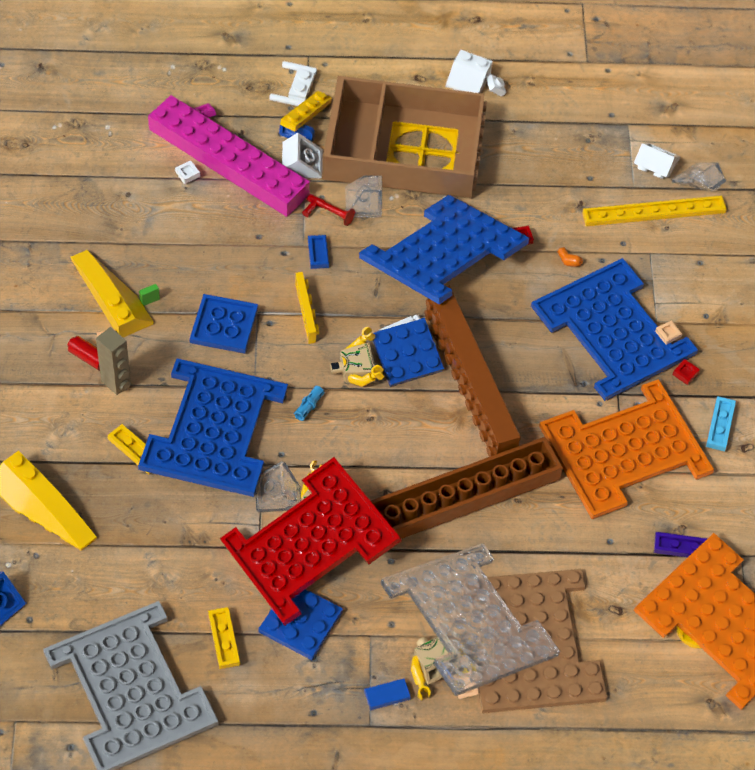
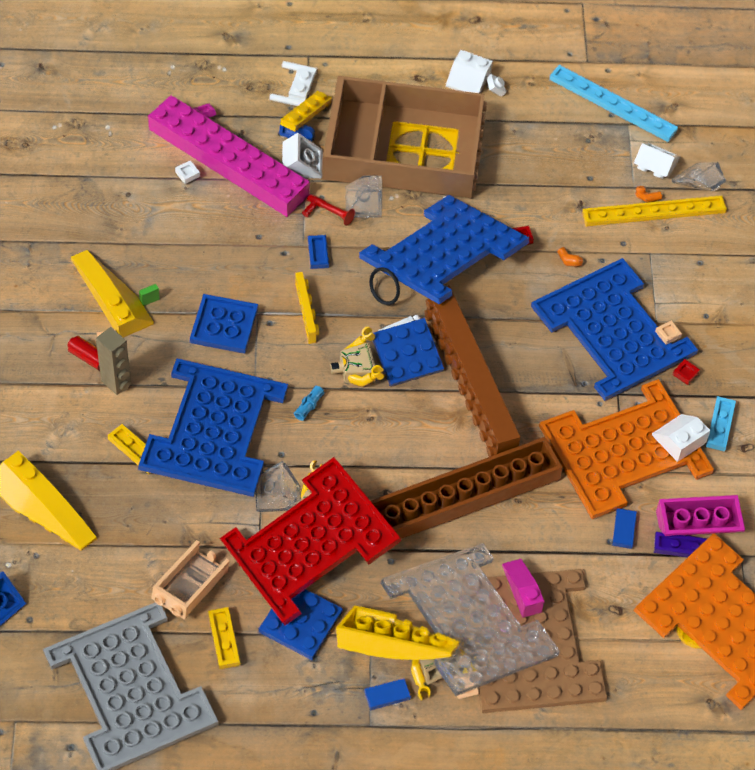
none -> door [152,540,230,620]
none -> yellow wedge [336,605,460,660]
none -> black tyre [369,267,400,305]
none -> dark pink slope [502,559,544,618]
none -> medium azure plate [549,65,678,142]
none -> blue tile [612,508,637,549]
none -> orange arm [635,186,662,202]
none -> white slope [652,414,710,462]
none -> dark pink slope [656,495,745,536]

